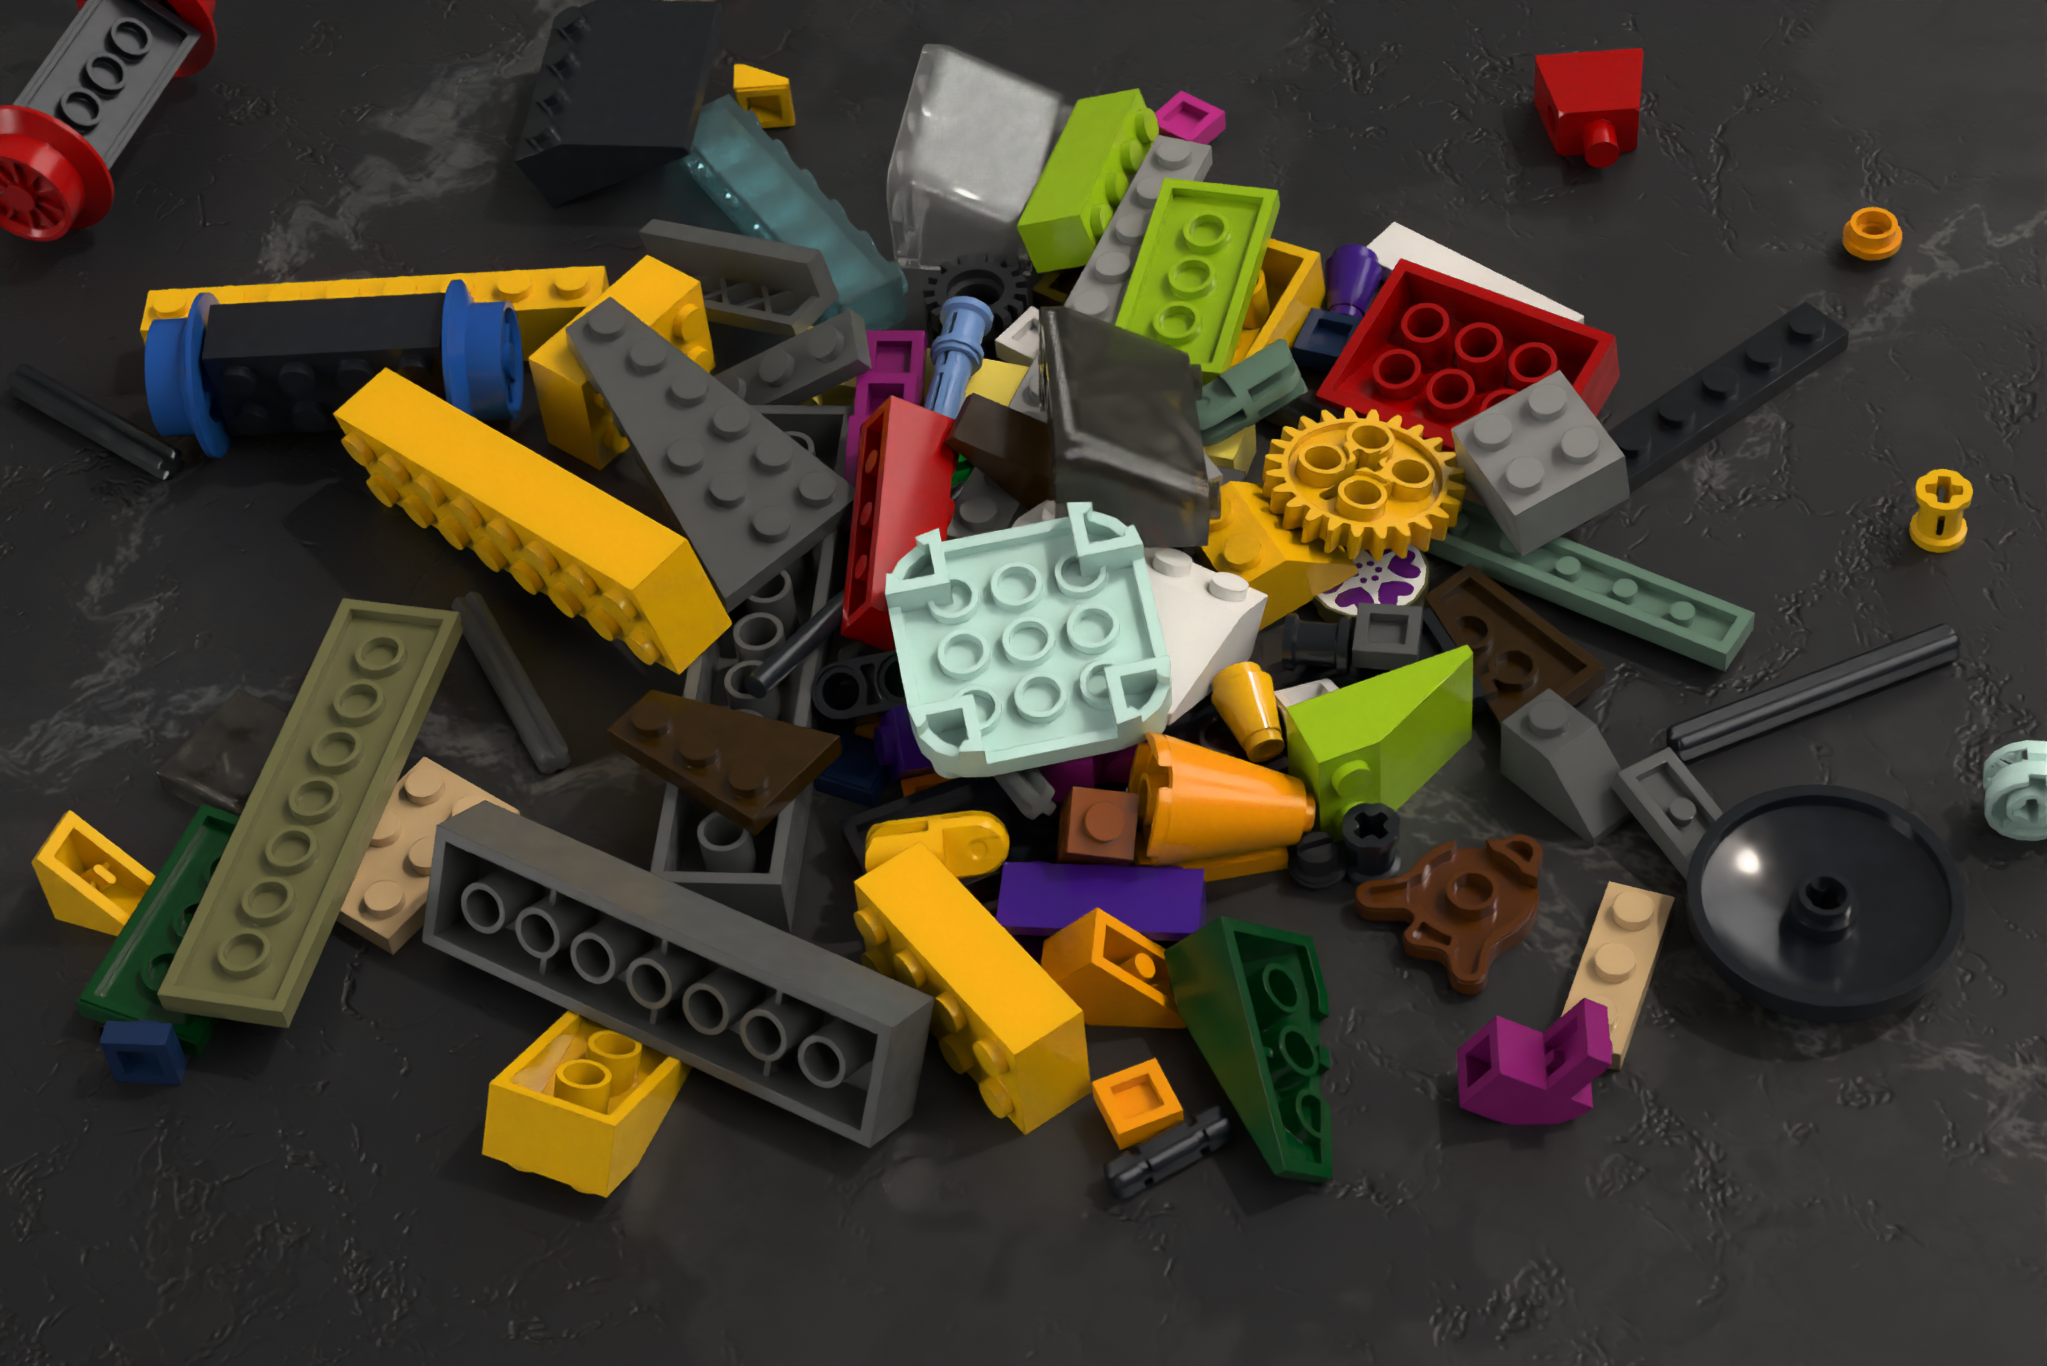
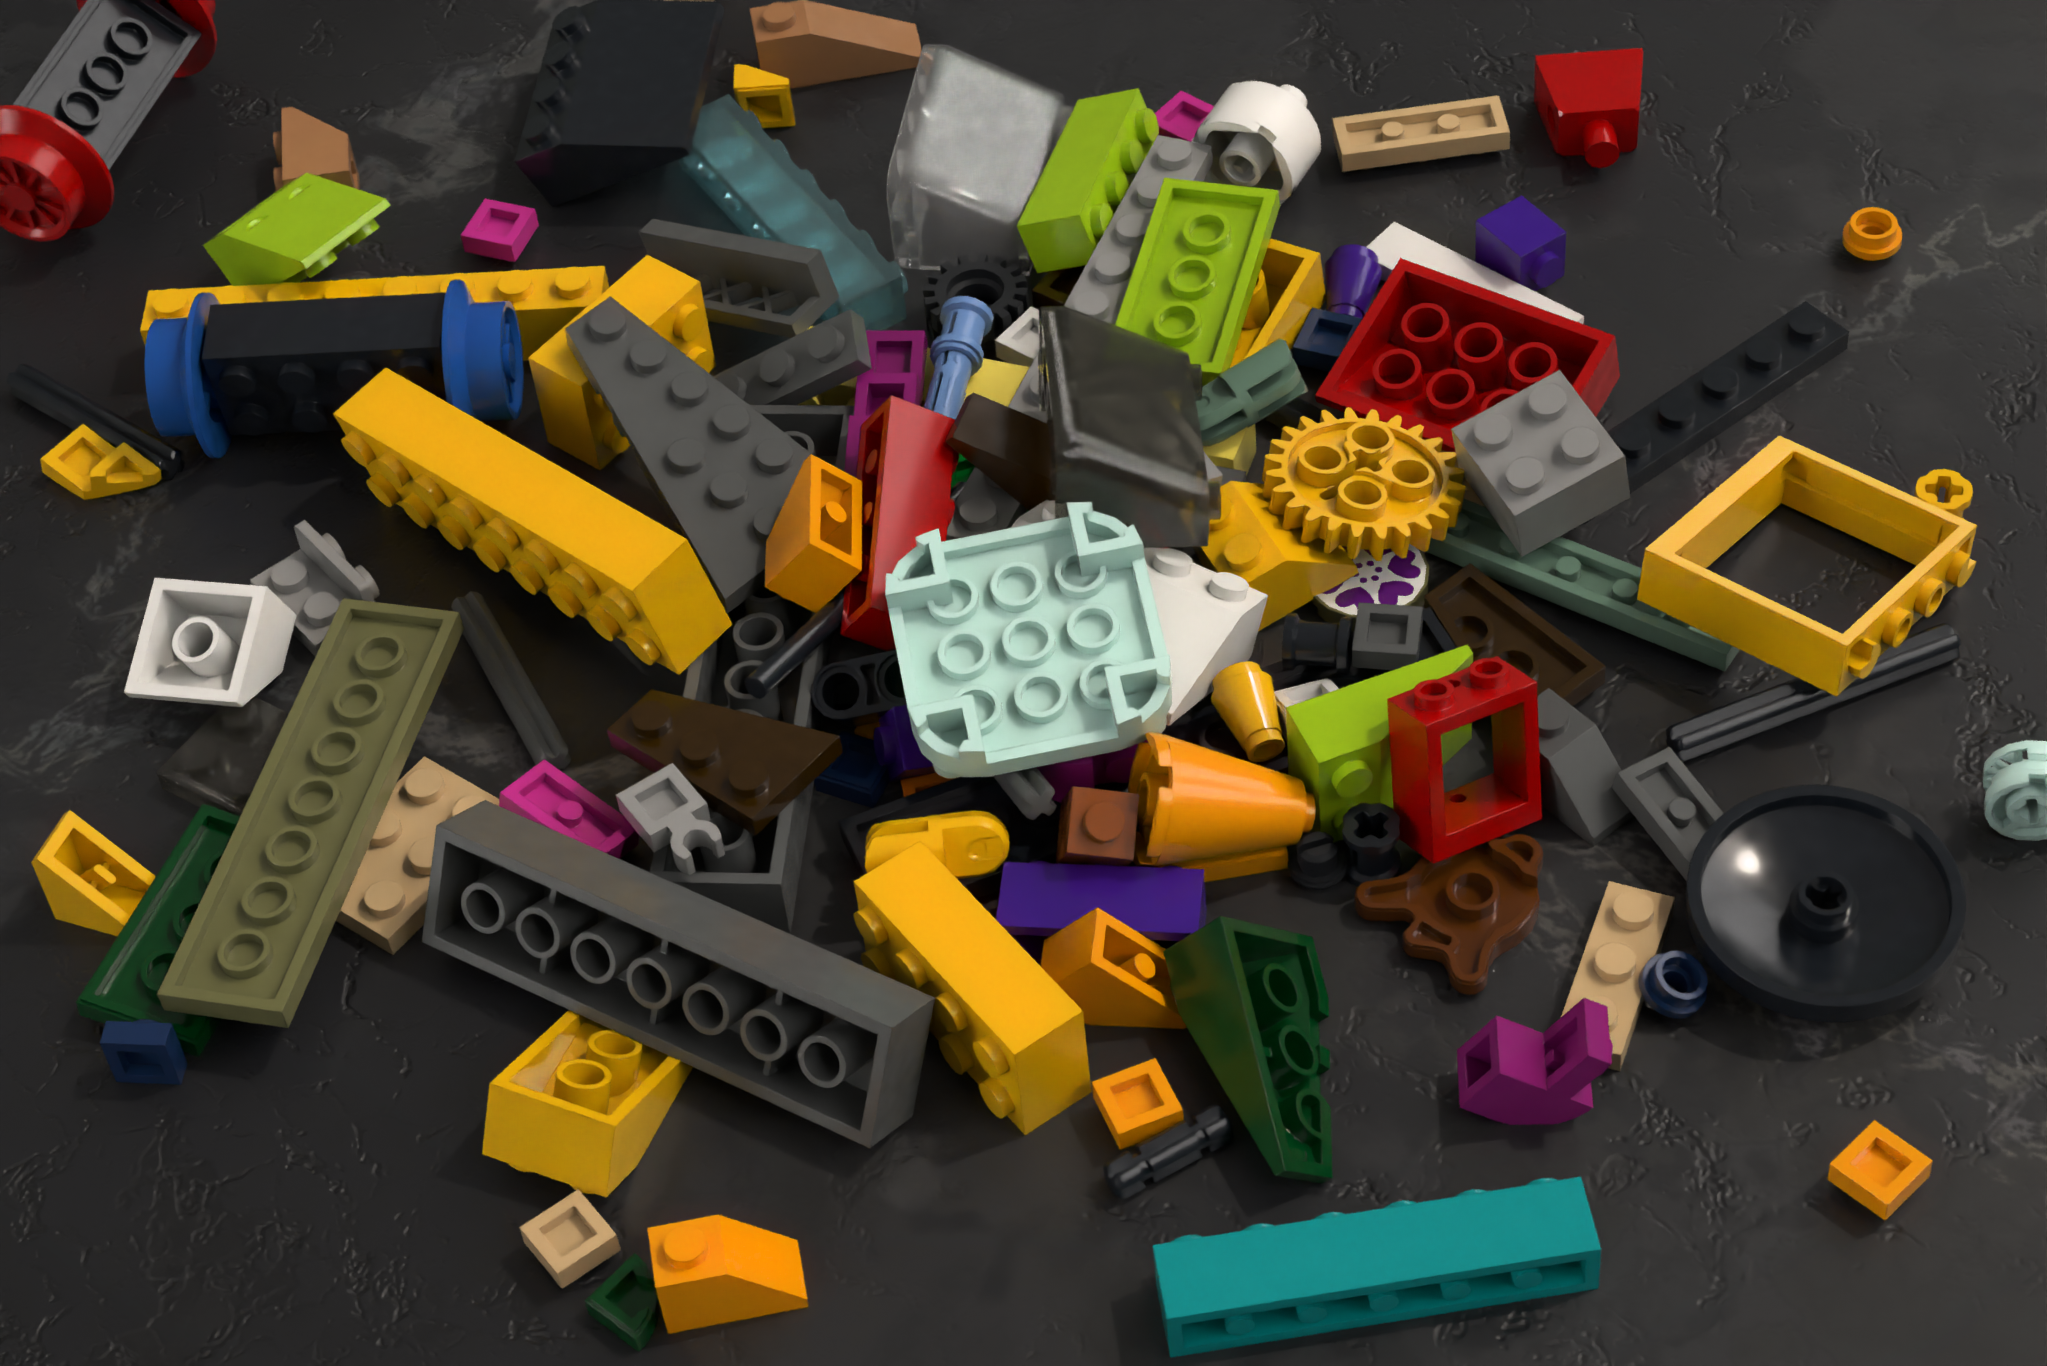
none -> yellow slope [41,424,162,500]
none -> white slope [124,578,297,707]
none -> lime slope [203,172,391,286]
none -> light grey bracket [250,520,380,657]
none -> medium nougat slope [273,107,360,191]
none -> dark pink plate [461,199,539,262]
none -> dark pink plate [499,759,639,859]
none -> tan plate [519,1189,621,1289]
none -> dark green tile [585,1253,659,1352]
none -> light grey plate [616,763,725,875]
none -> light orange slope [647,1214,809,1334]
none -> medium nougat slope [750,0,924,89]
none -> light orange slope [765,454,862,613]
none -> teal brick [1153,1177,1601,1358]
none -> white brick [1191,81,1321,206]
none -> tan plate [1332,95,1510,172]
none -> red window [1387,656,1542,864]
none -> dark purple brick [1475,195,1566,291]
none -> yellow window [1637,435,1977,697]
none -> dark blue plate [1639,951,1707,1019]
none -> light orange plate [1827,1120,1933,1221]

